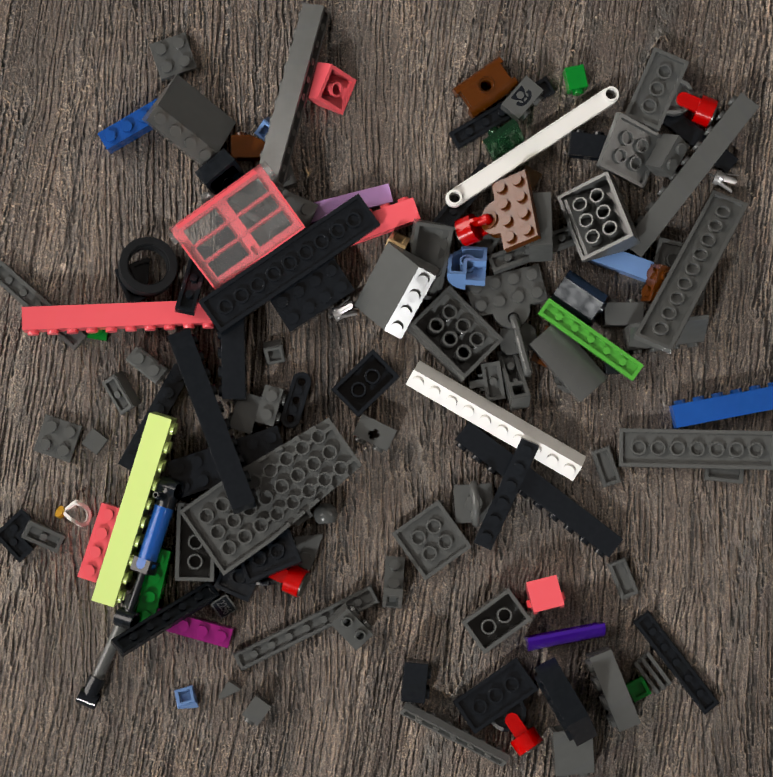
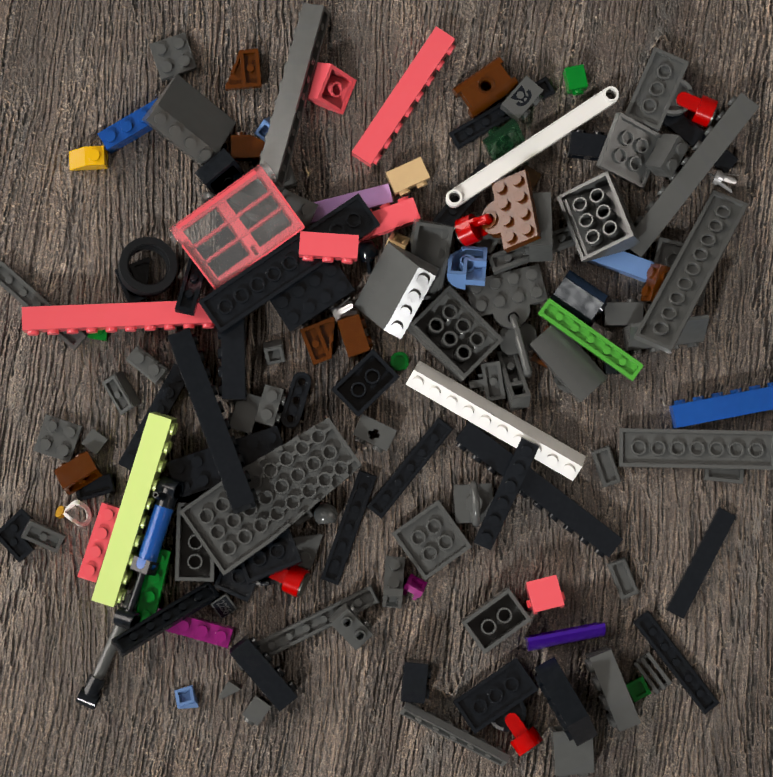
none -> reddish brown brick [53,451,102,495]
none -> yellow slope [69,146,108,171]
none -> black tile [76,473,116,501]
none -> reddish brown wing [225,48,262,91]
none -> black brick [230,634,298,712]
none -> coral brick [299,231,359,264]
none -> reddish brown wing [300,316,335,365]
none -> black tile [320,470,377,585]
none -> reddish brown brick [337,314,373,359]
none -> coral brick [352,26,456,168]
none -> black piece [358,240,379,274]
none -> black tile [367,417,453,519]
none -> tan brick [386,157,430,197]
none -> green tile [390,352,409,371]
none -> magenta tile [403,574,427,600]
none -> black tile [665,507,736,619]

